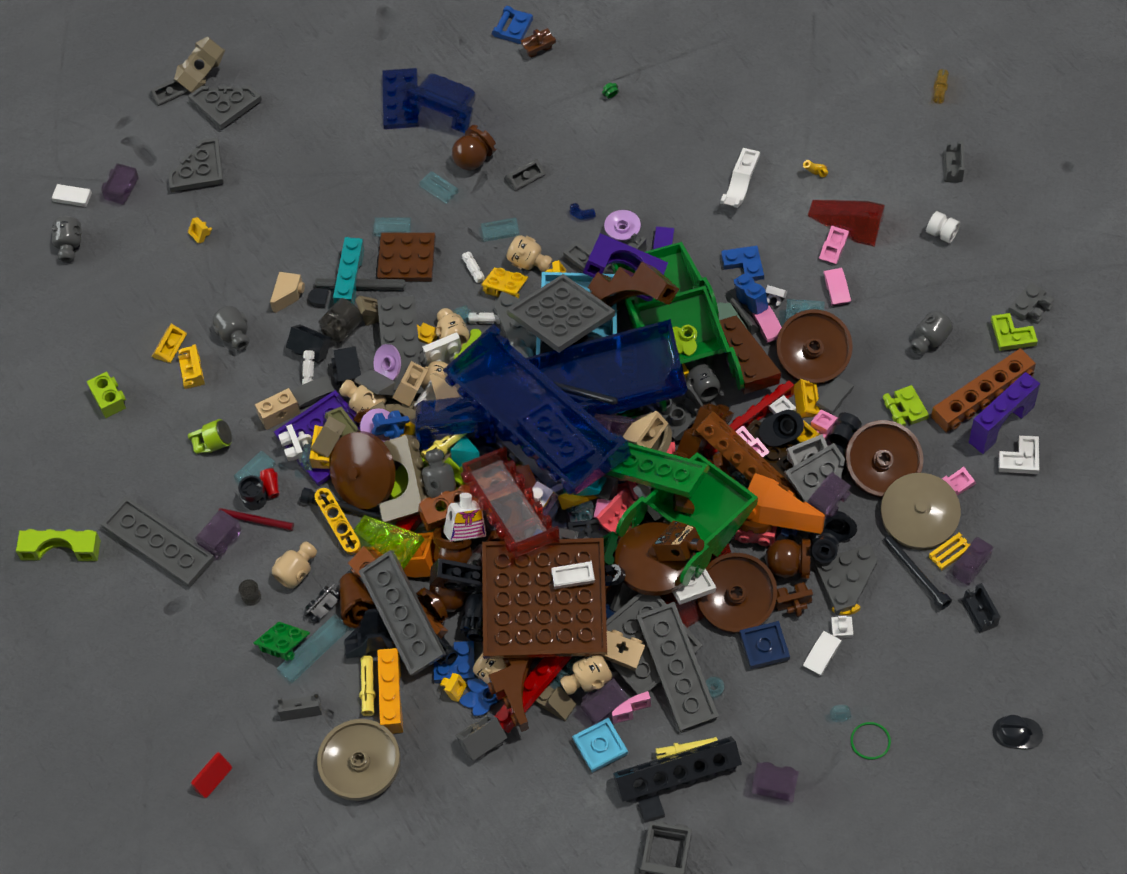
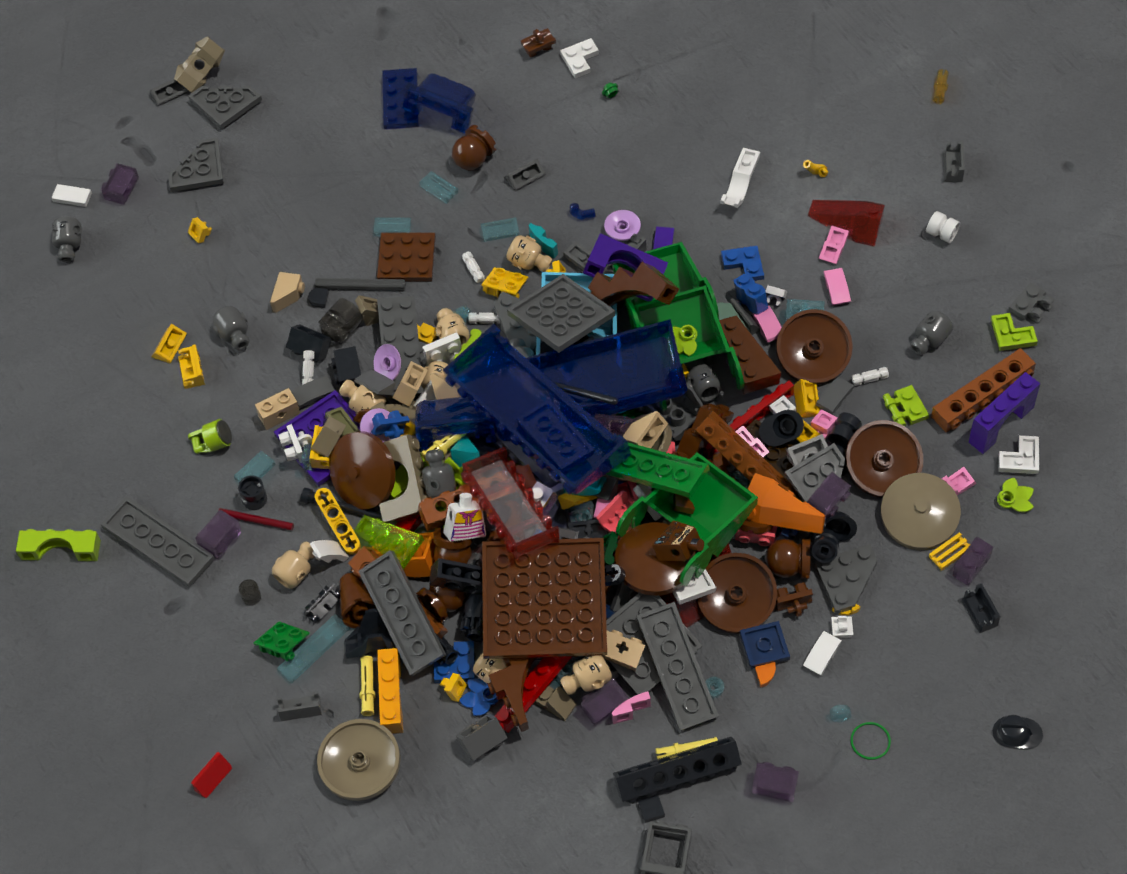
lime brick [86,371,126,418] -> none
red cone [259,468,280,498] -> none
teal arch [333,237,364,311] -> none
blue plate [492,6,533,44] -> none
white tile [551,561,595,589] -> none
medium azure plate [572,718,628,772] -> none
black piece [884,535,952,610] -> none
none -> white slope [310,540,349,563]
none -> teal slope [529,223,558,259]
none -> white plate [560,38,599,78]
none -> orange tile [755,662,776,688]
none -> white axle [851,367,889,386]
none -> lime plate [997,478,1034,512]

